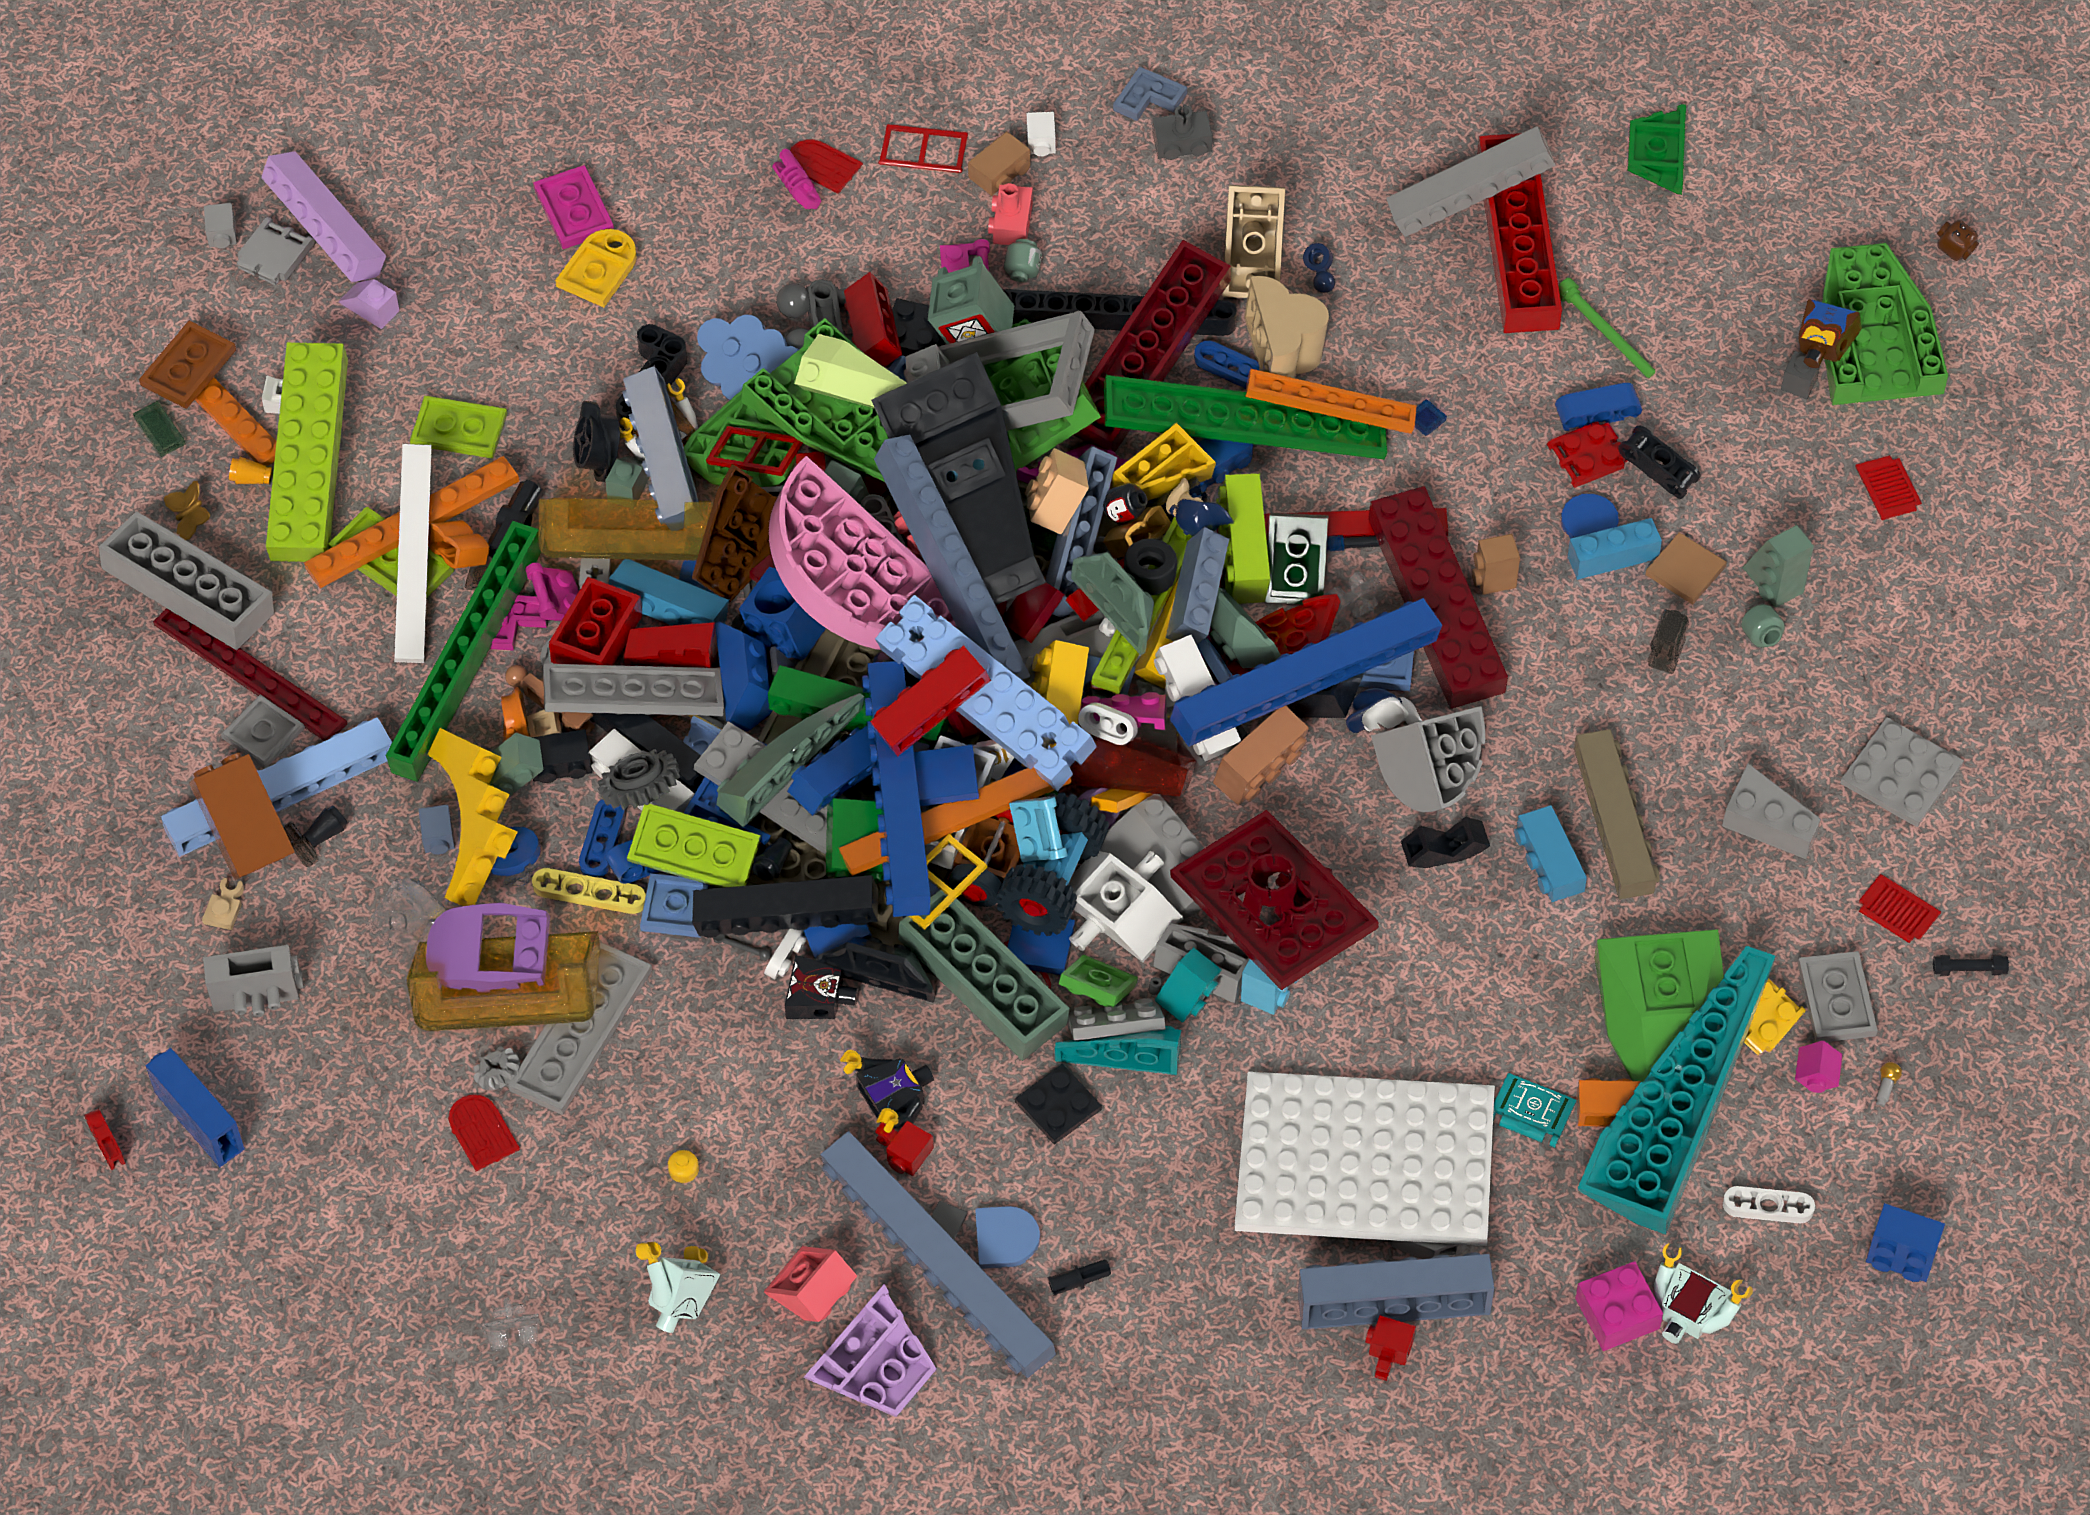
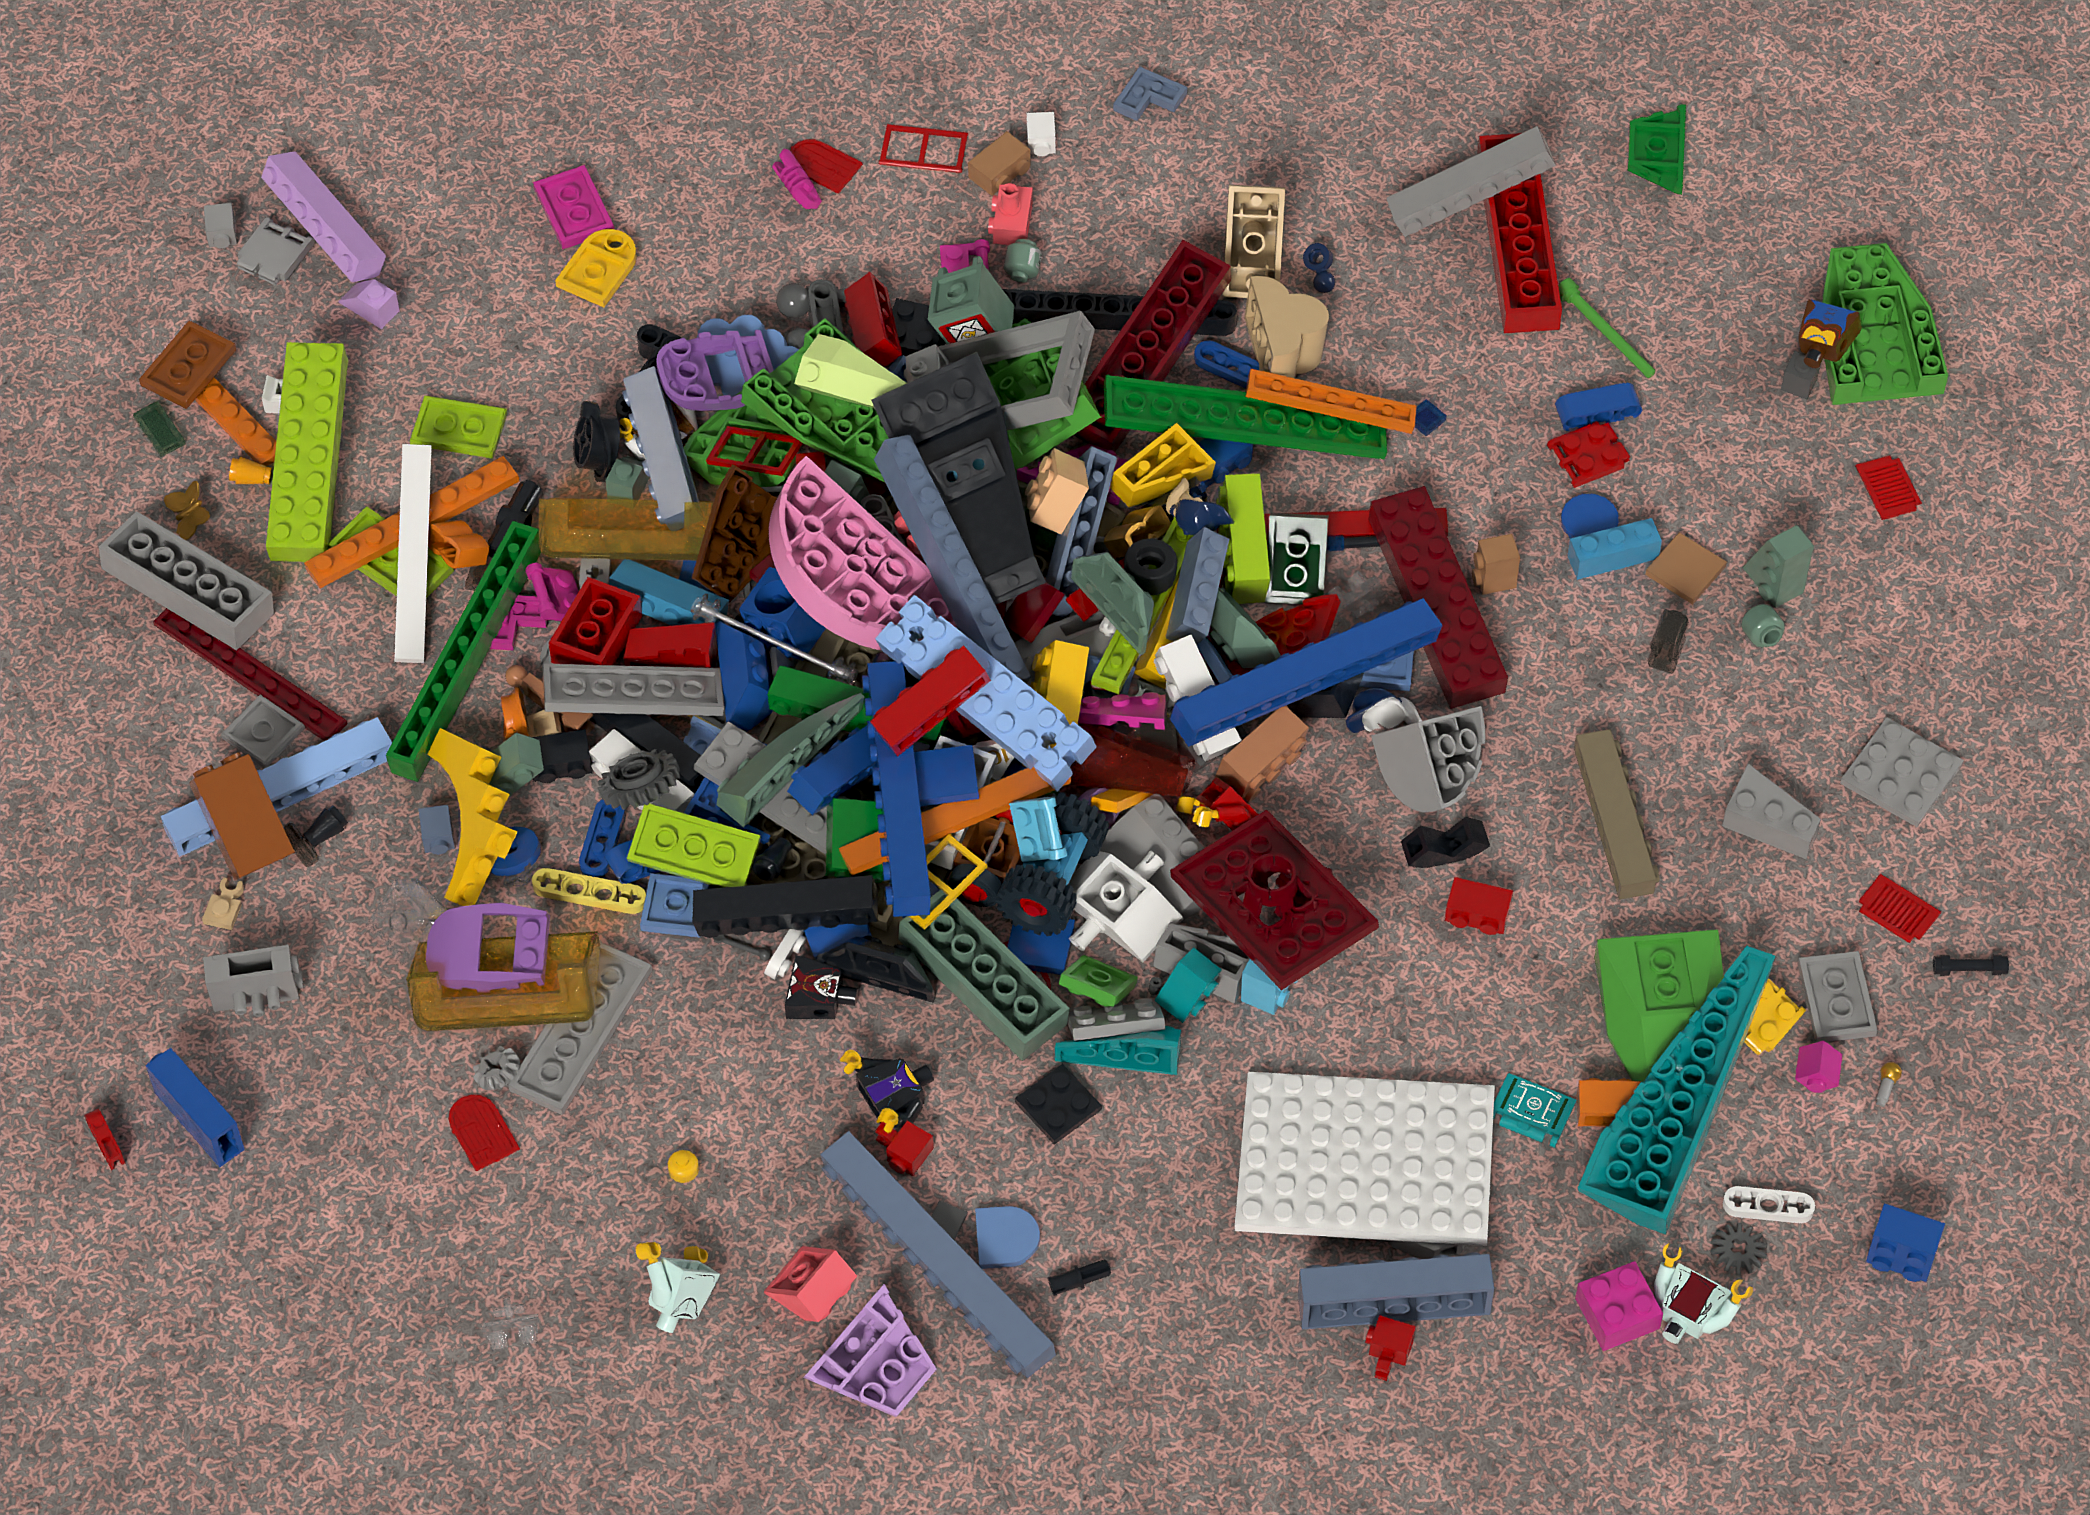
white plate [1078,702,1138,745] -> none
black head [1103,483,1148,524] -> none
dark grey brick [1152,105,1213,160] -> none
dark azure brick [1514,805,1587,902] -> none
black piece [1618,425,1701,499] -> none
reddish brown head [1937,220,1979,261] -> none
none -> medium lavender slope [656,330,774,411]
none -> clear axle [691,593,858,685]
none -> red torso [1176,777,1258,832]
none -> red brick [1445,877,1513,935]
none -> dark grey gear [1711,1223,1767,1275]

